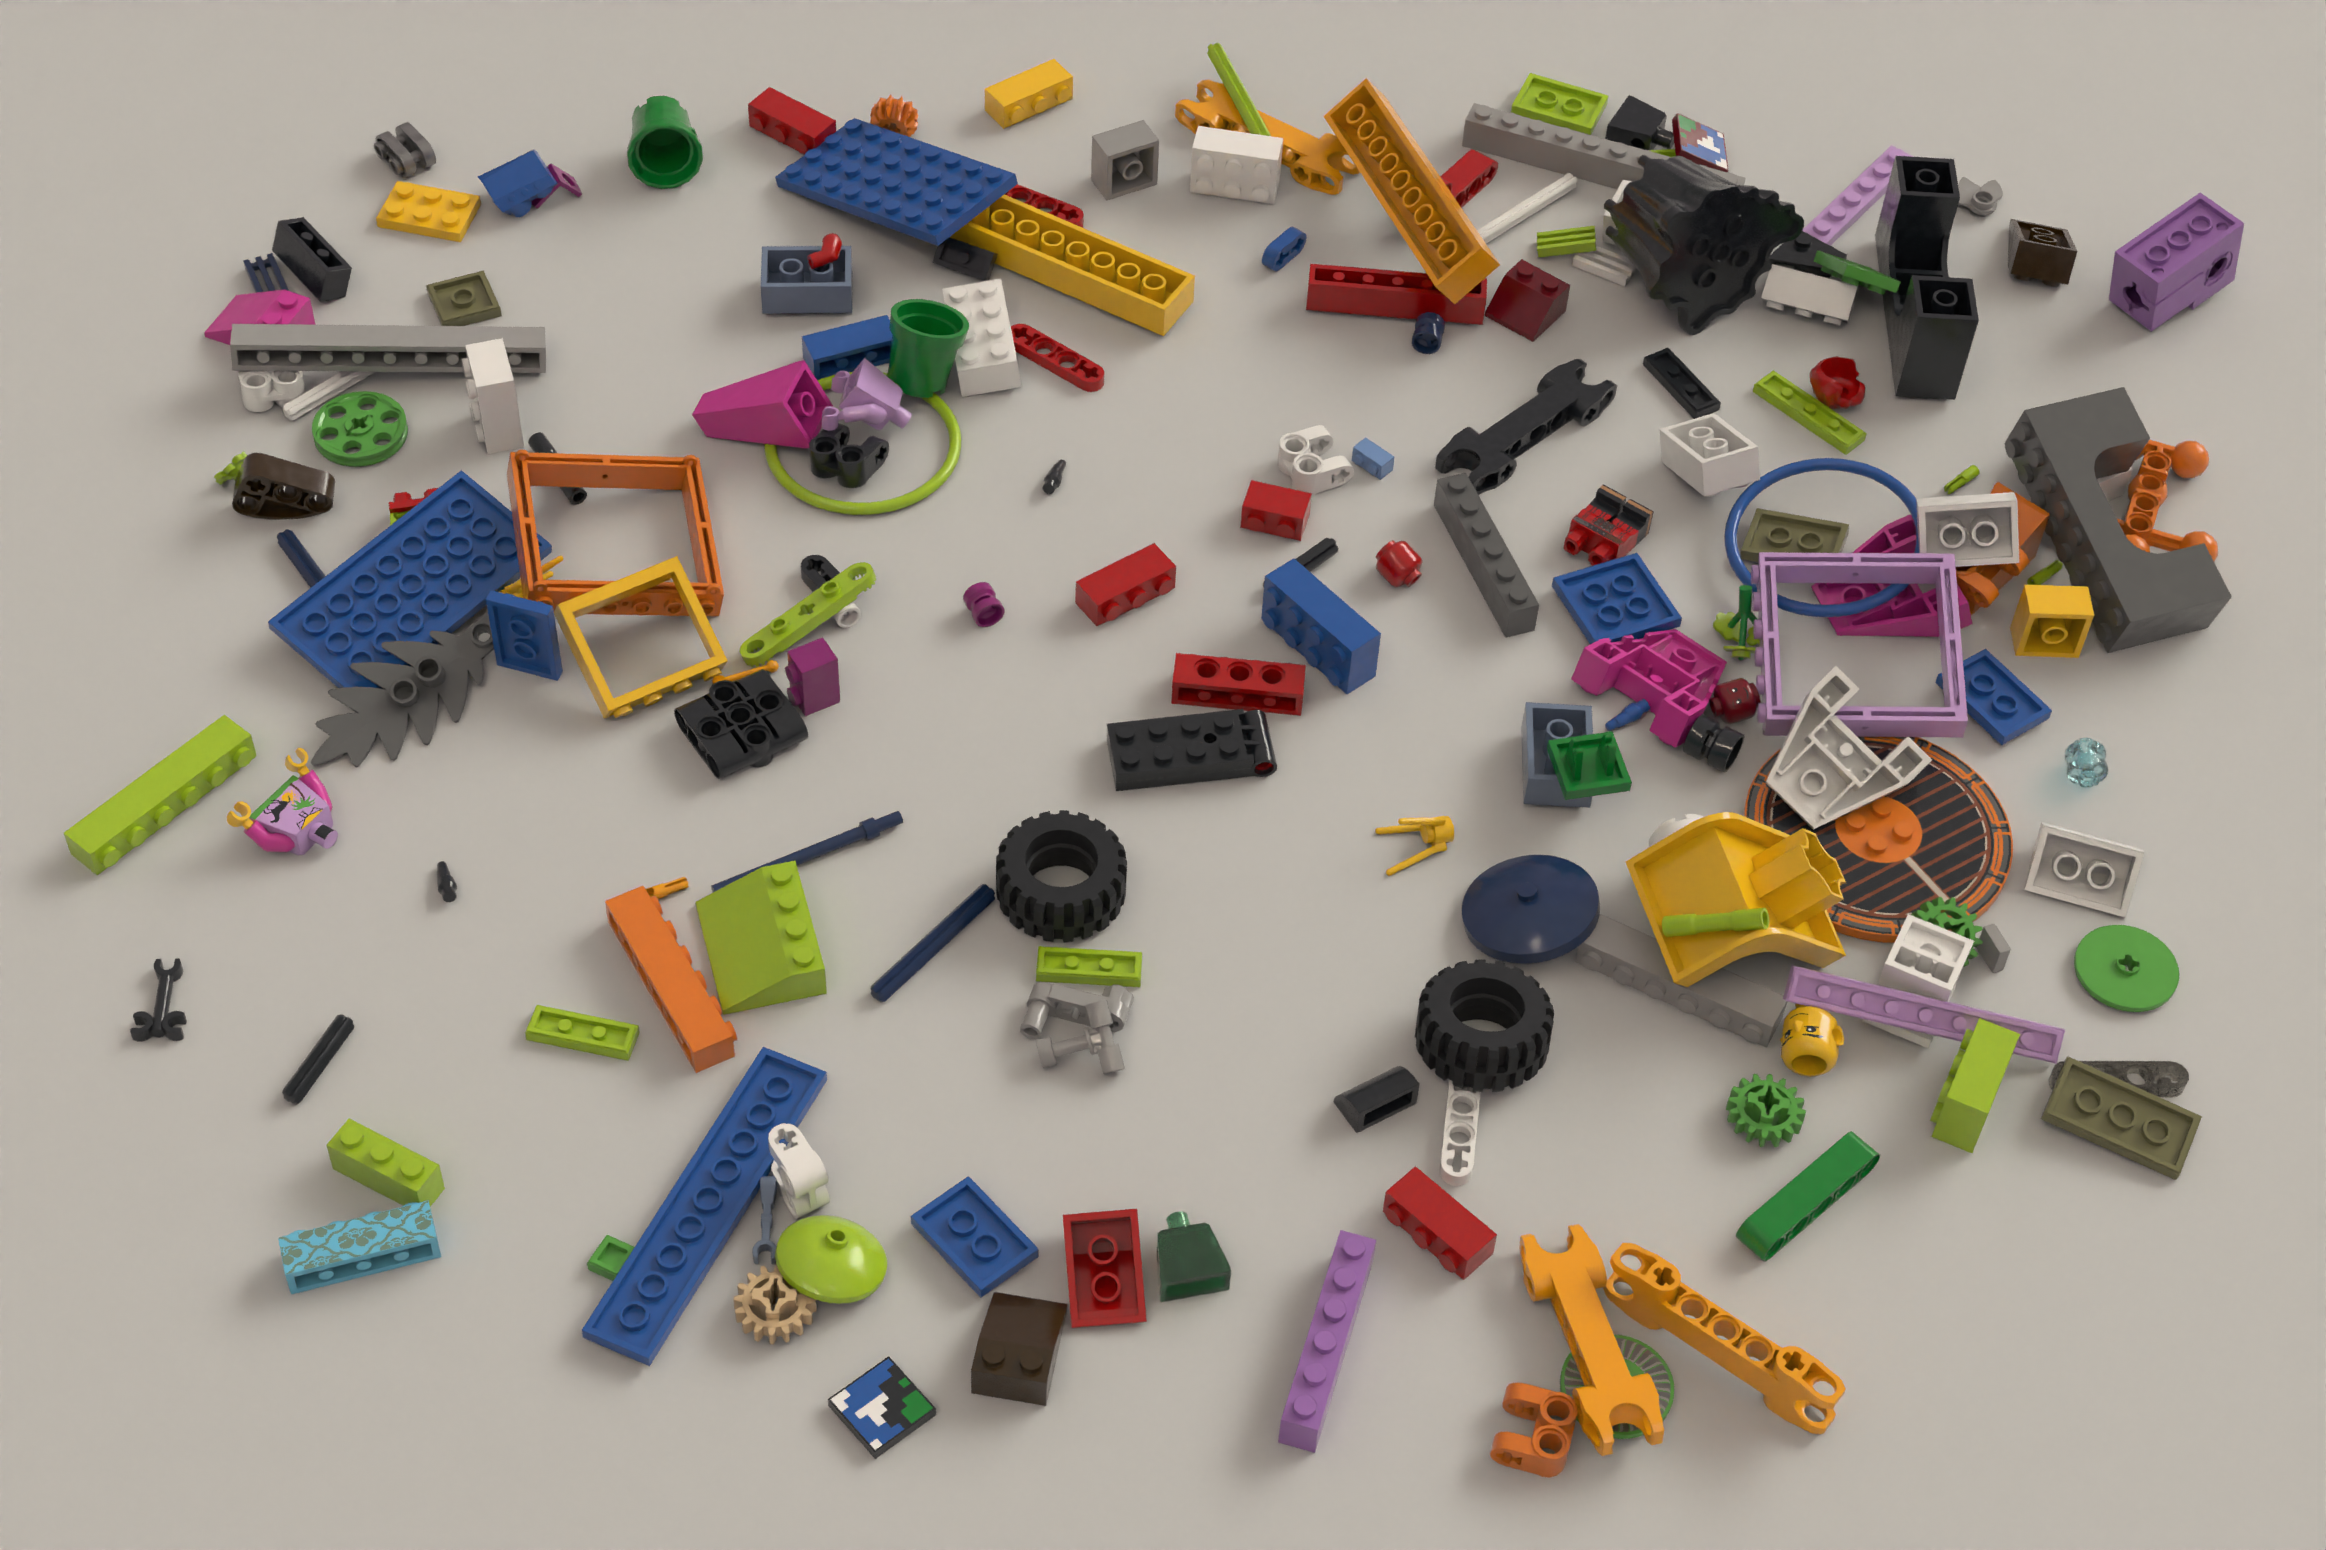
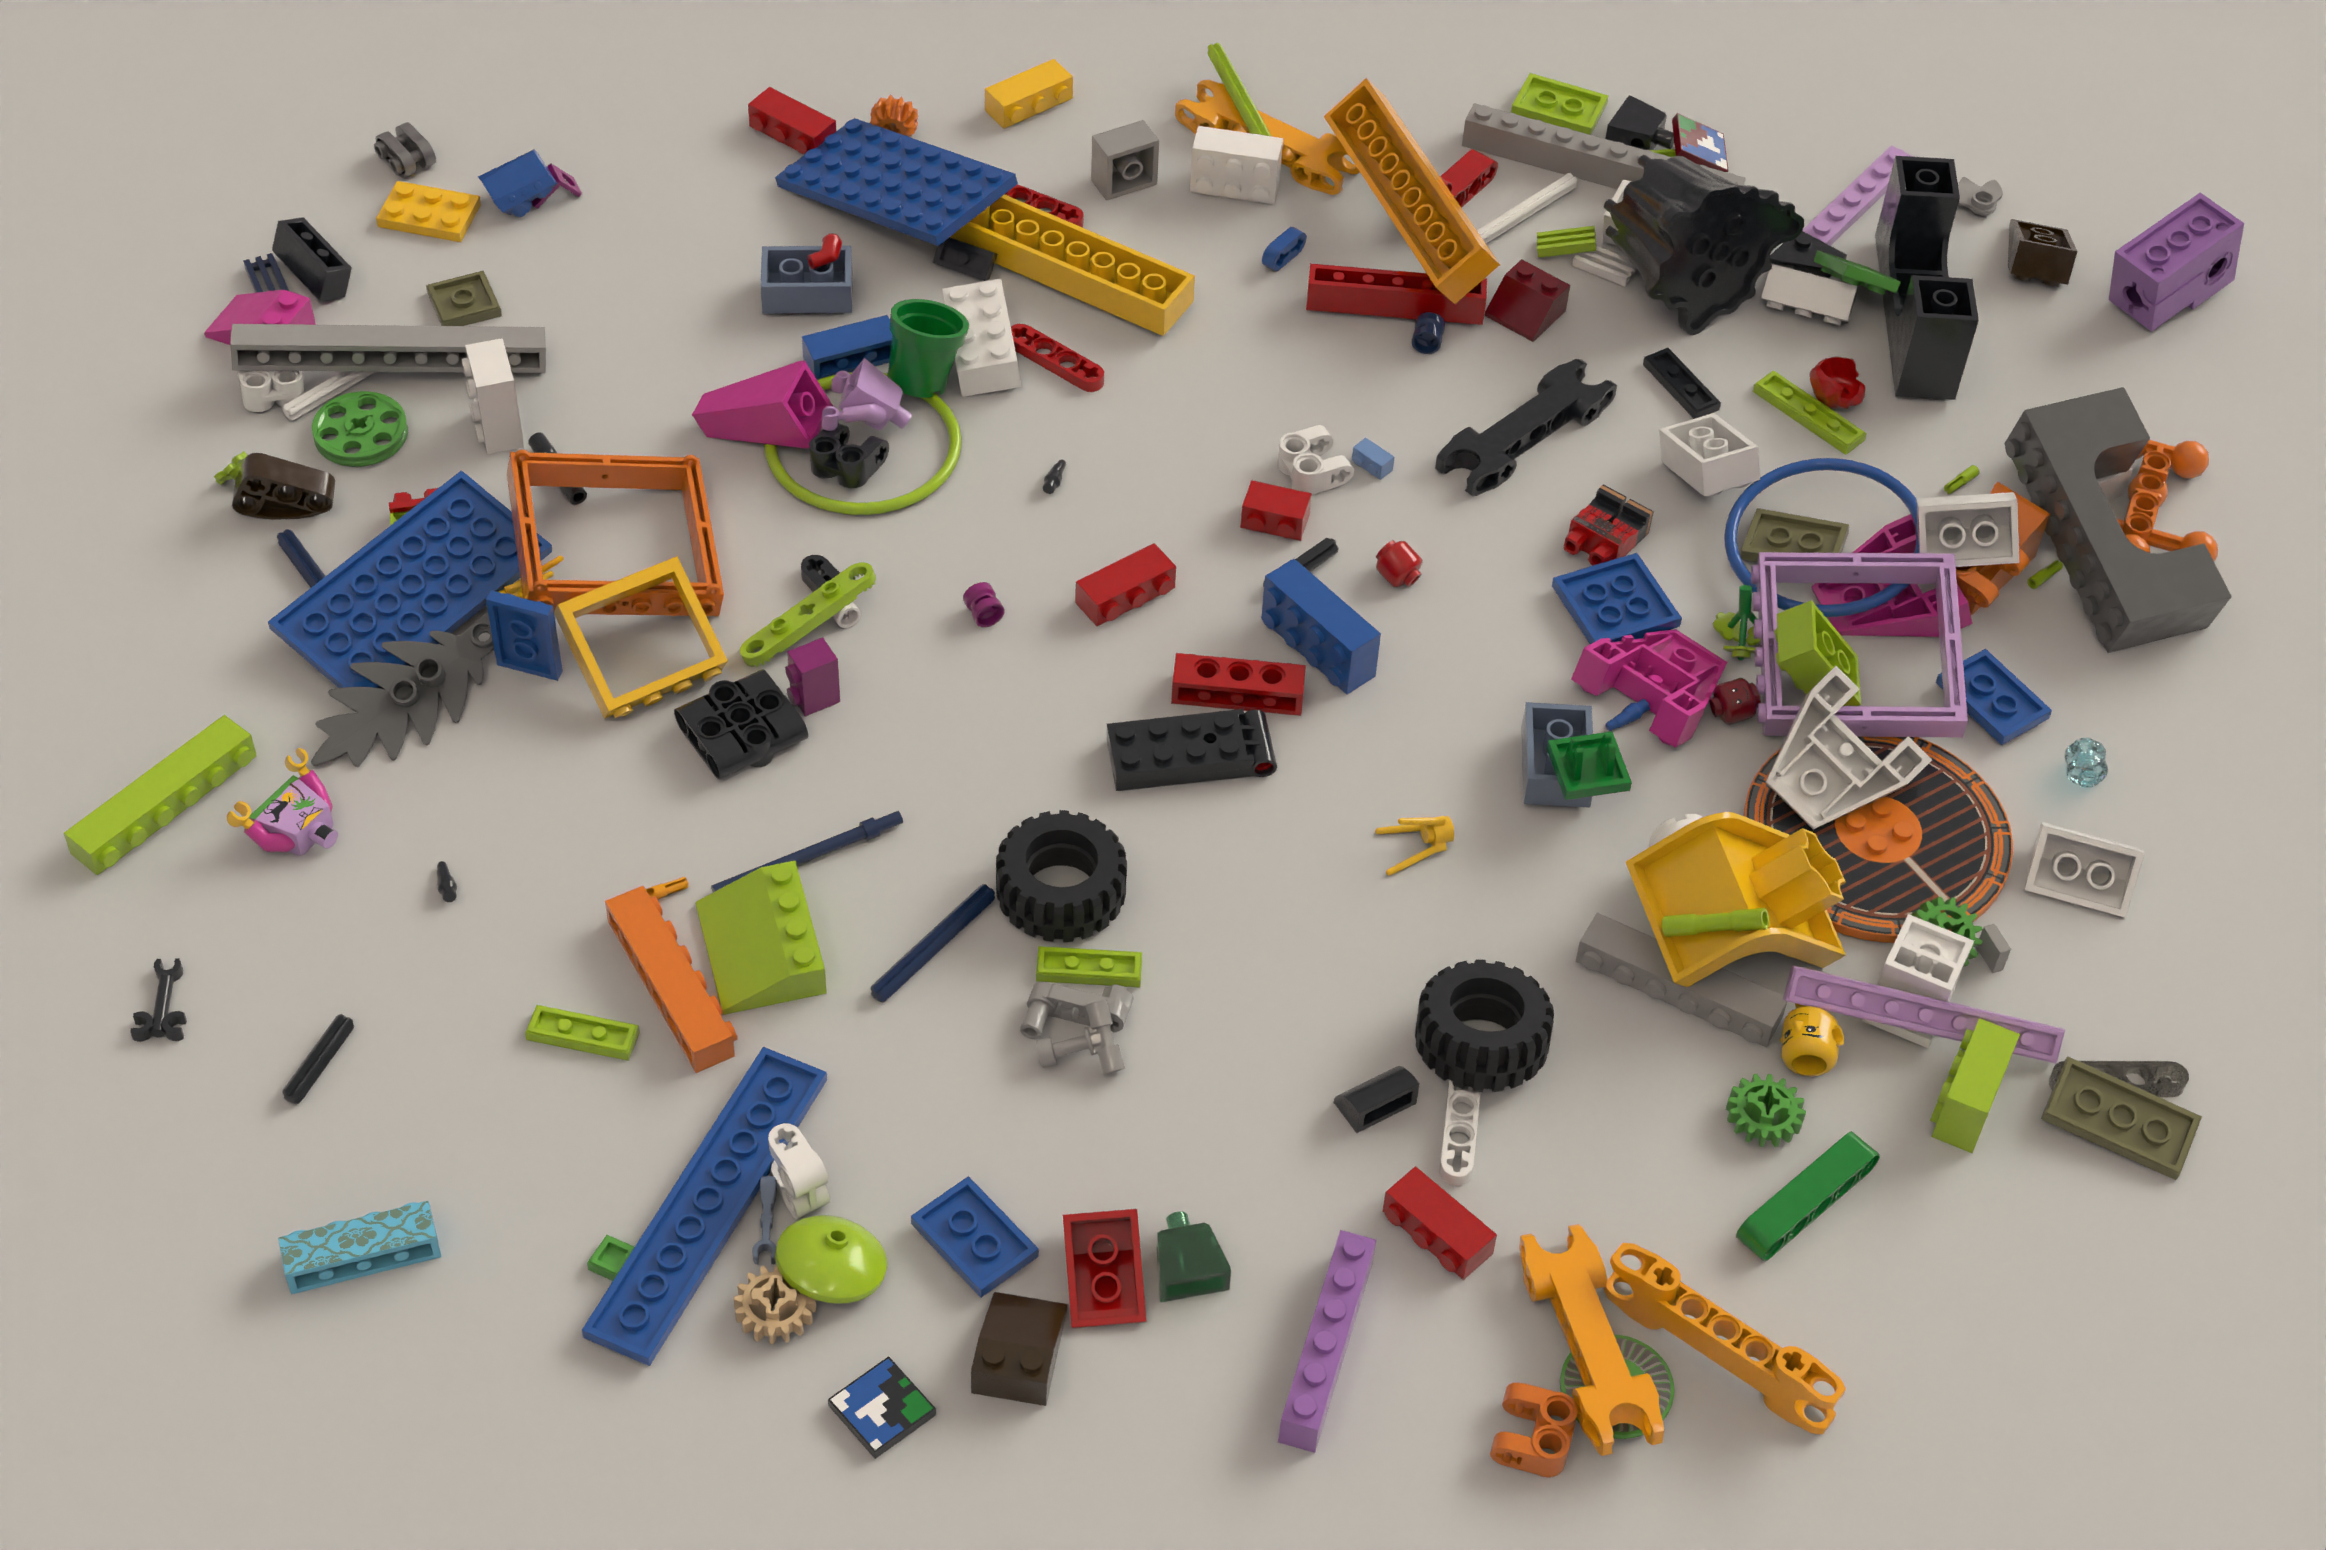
lime brick [326,1118,445,1207] -> none
green piece [627,95,703,189] -> none
light orange hinge [712,660,779,684] -> none
dark grey brick [1434,473,1539,638] -> none
dark blue dish [1462,855,1600,964] -> none
black wheel [1683,714,1745,772] -> none
yellow brick [2010,584,2094,658] -> none
bright green piece [2074,925,2180,1012] -> none
none -> lime brick [1774,600,1861,706]

